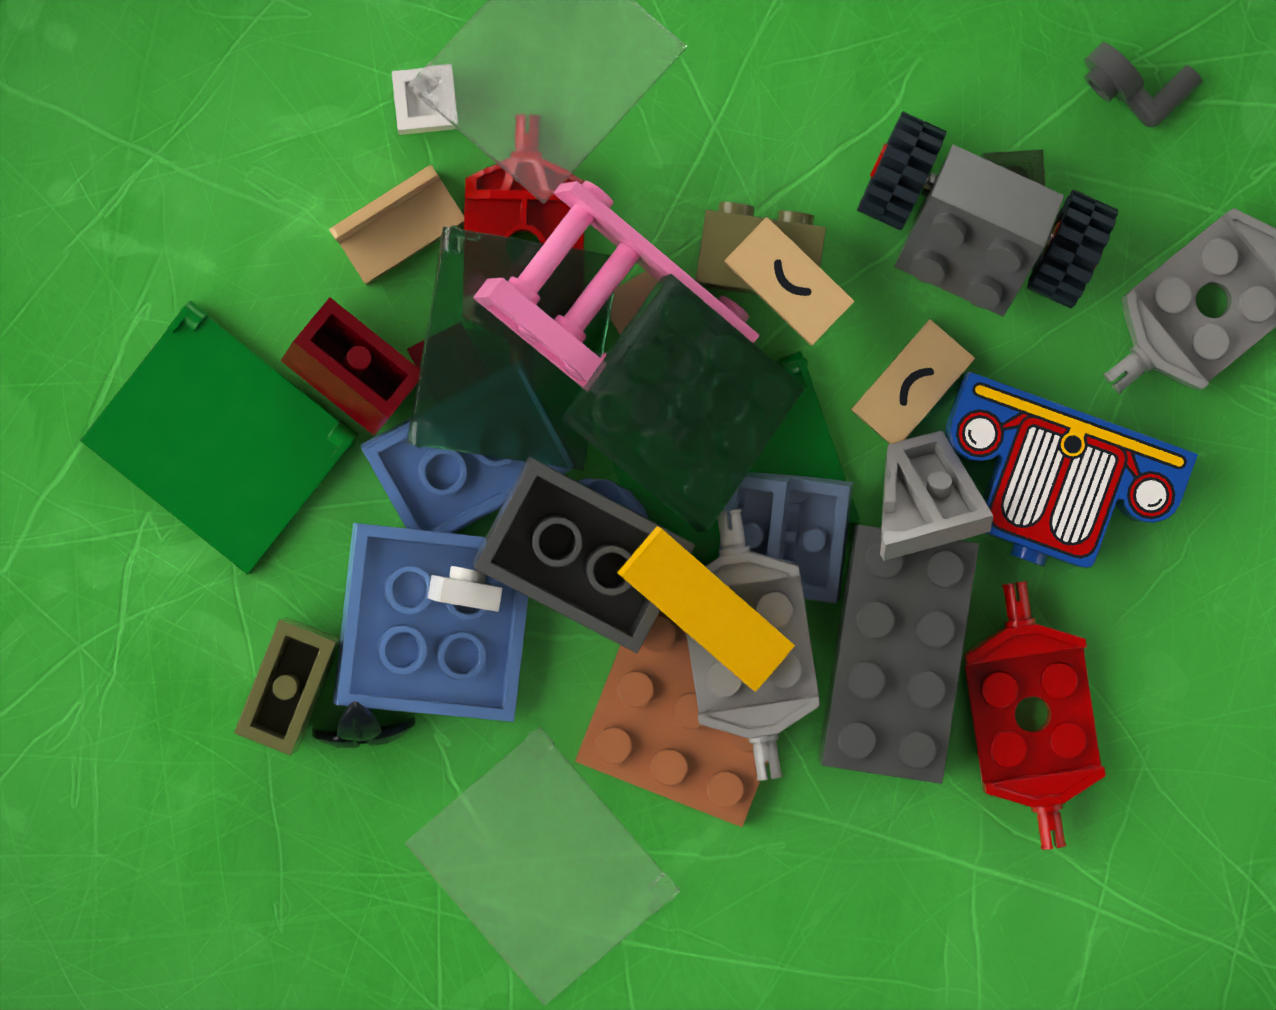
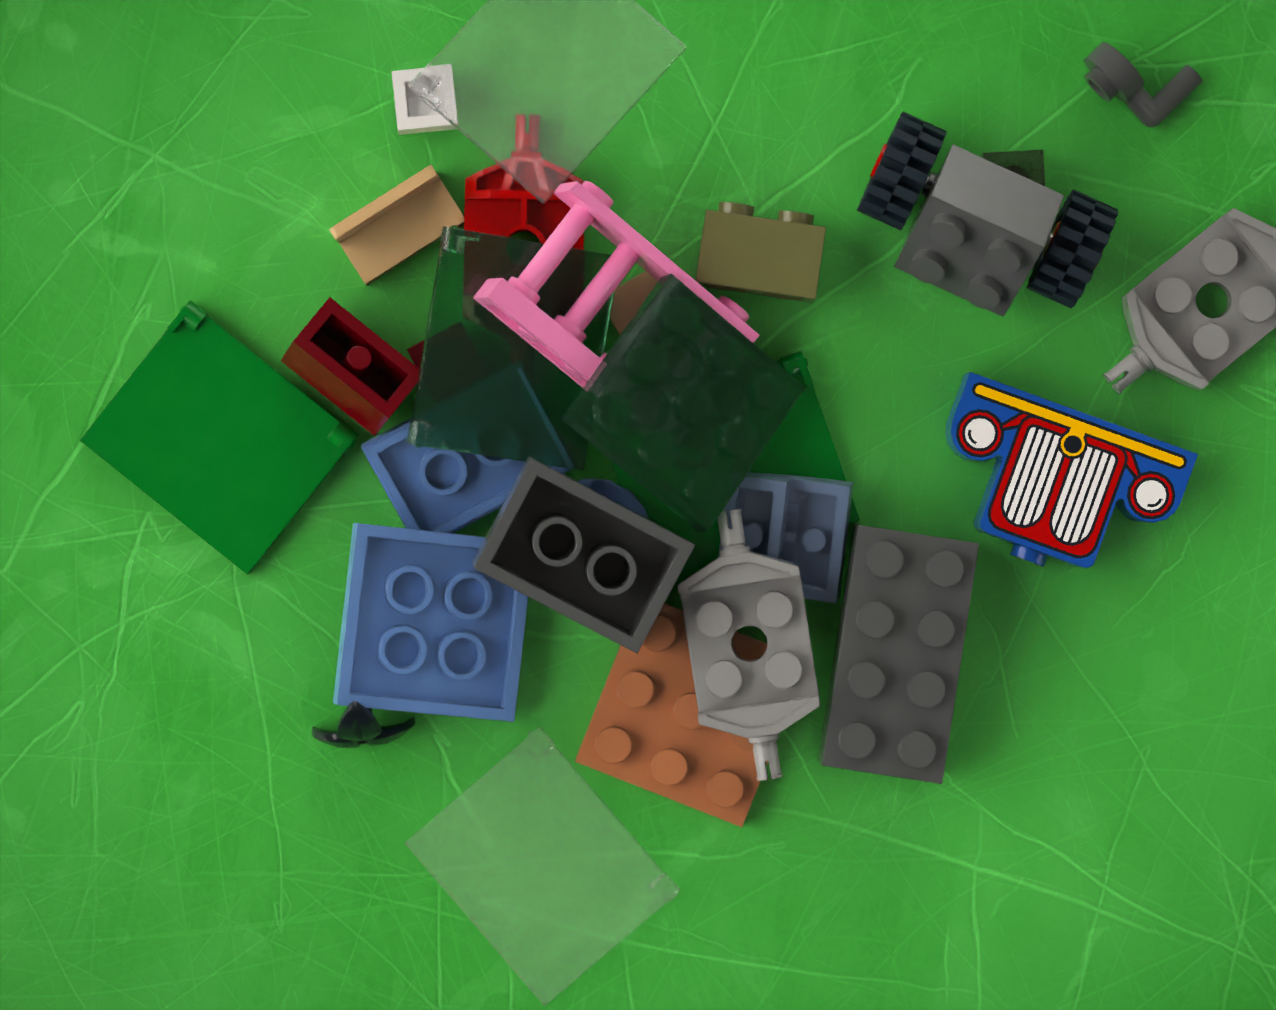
olive brick [234,617,340,756] -> none
white plate [427,566,503,612] -> none
yellow tile [617,526,795,692] -> none
tan tile [724,217,854,346] -> none
tan tile [850,319,975,444] -> none
light grey wing [880,430,993,561] -> none
red plate [963,581,1106,850] -> none

